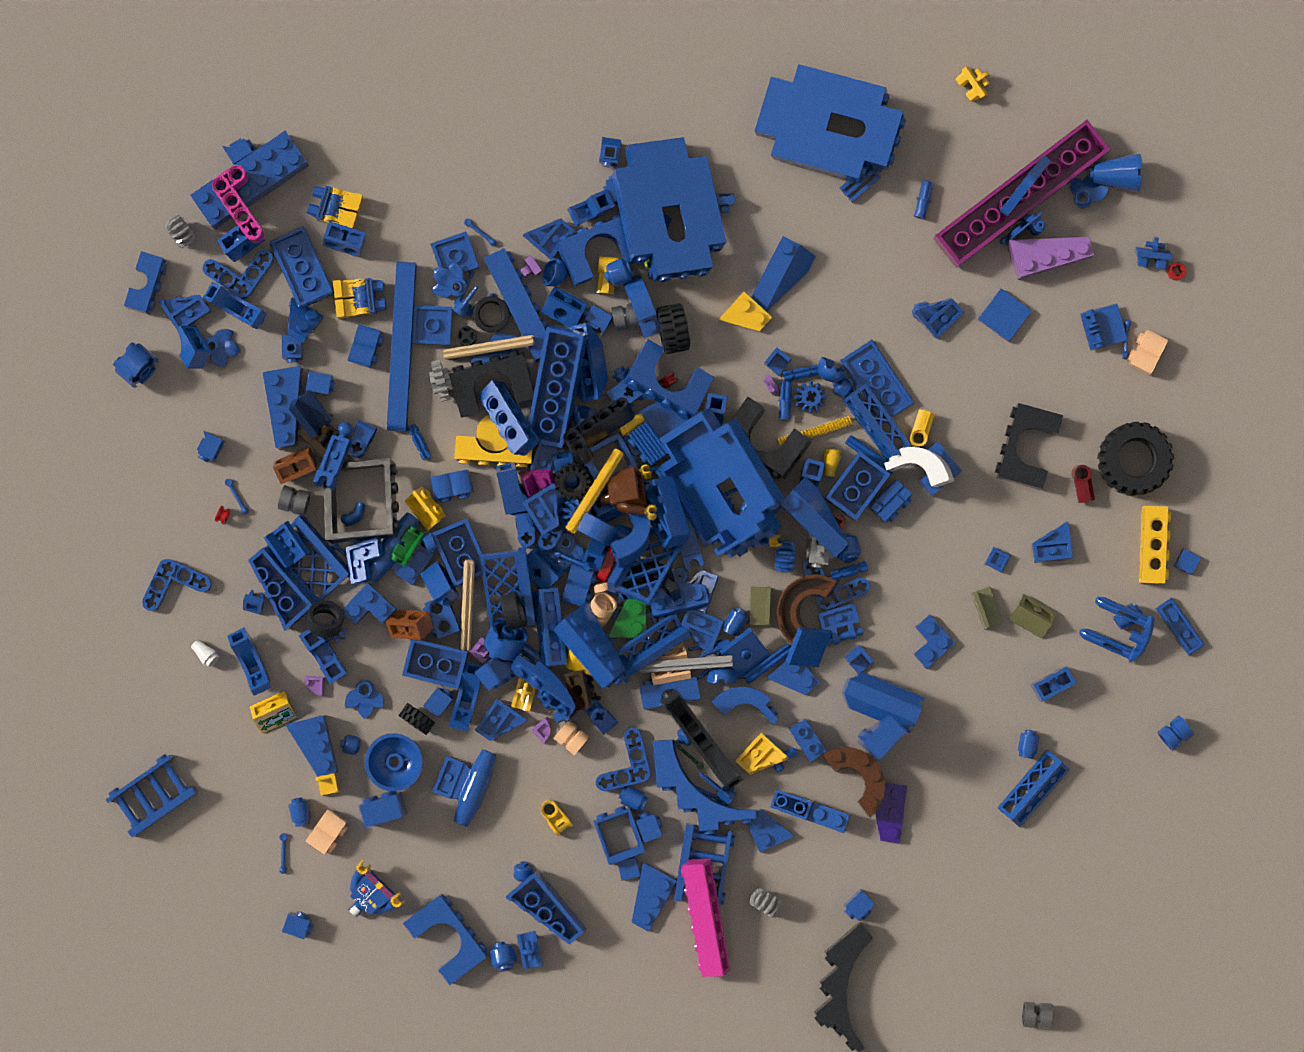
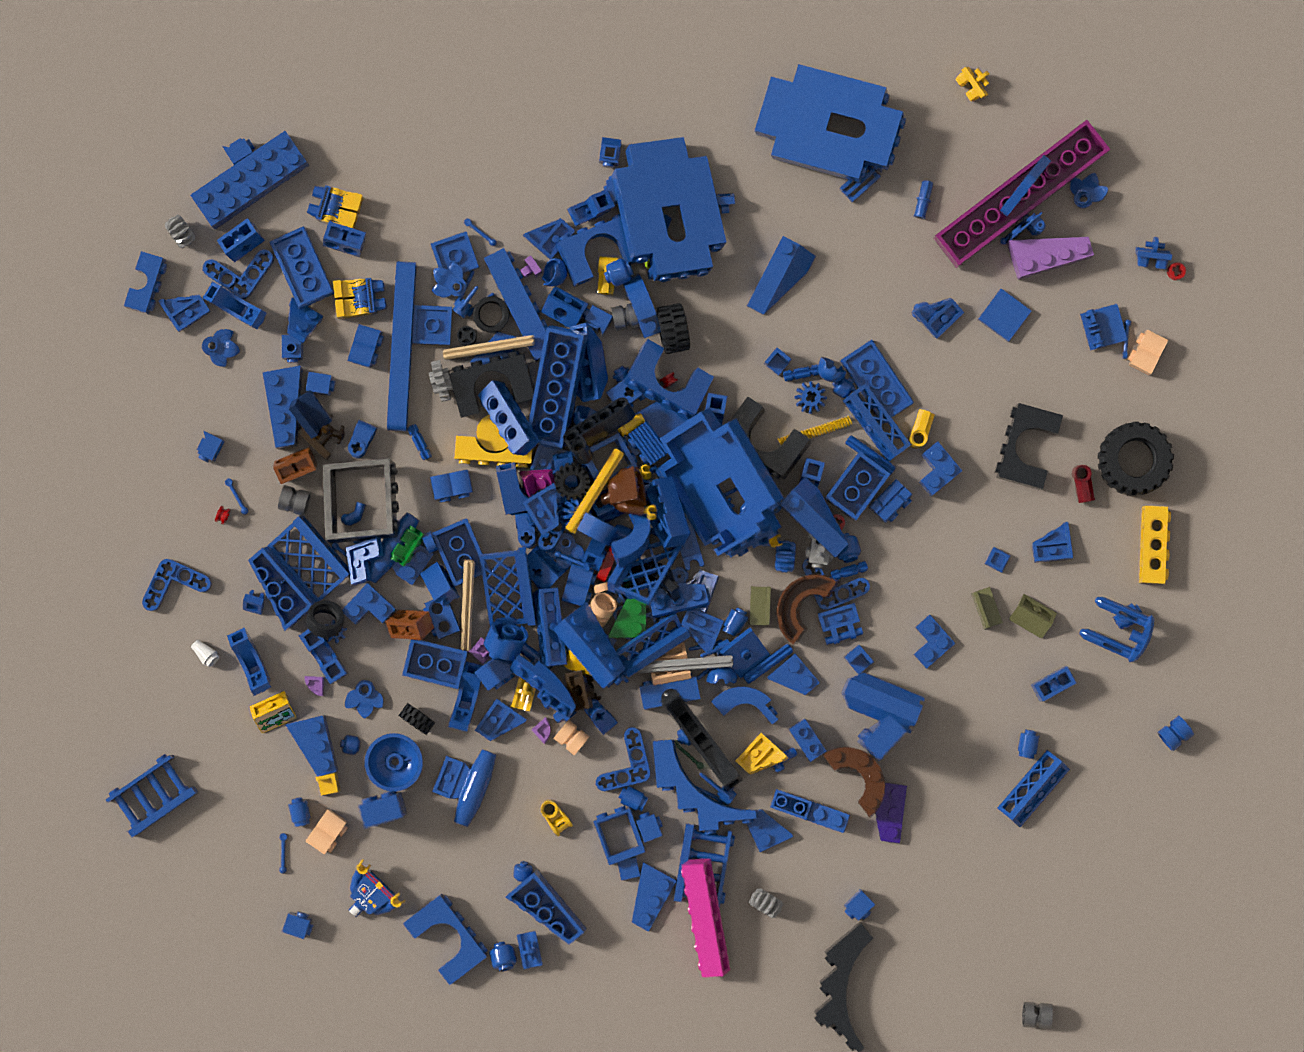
blue brick [113,342,159,388] -> none
blue arch [177,326,212,369] -> none
dark pink beam [212,165,265,244] -> none
blue bracket [264,521,310,569] -> none
blue plate [313,422,353,491] -> none
yellow bracket [404,486,446,531] -> none
blue brick [423,687,453,718] -> none
black tyre [500,591,526,630] -> none
yellow wing [719,291,772,331] -> none
medium lavender tile [763,374,779,396] -> none
blue axle [778,381,793,420] -> none
blue tile [785,628,832,667] -> none
yellow cone [824,448,842,477] -> none
white arch [884,447,954,488] -> none
blue cone [1089,154,1142,192] -> none
blue tile [1155,597,1205,656] -> none
blue tile [1174,549,1201,575] -> none

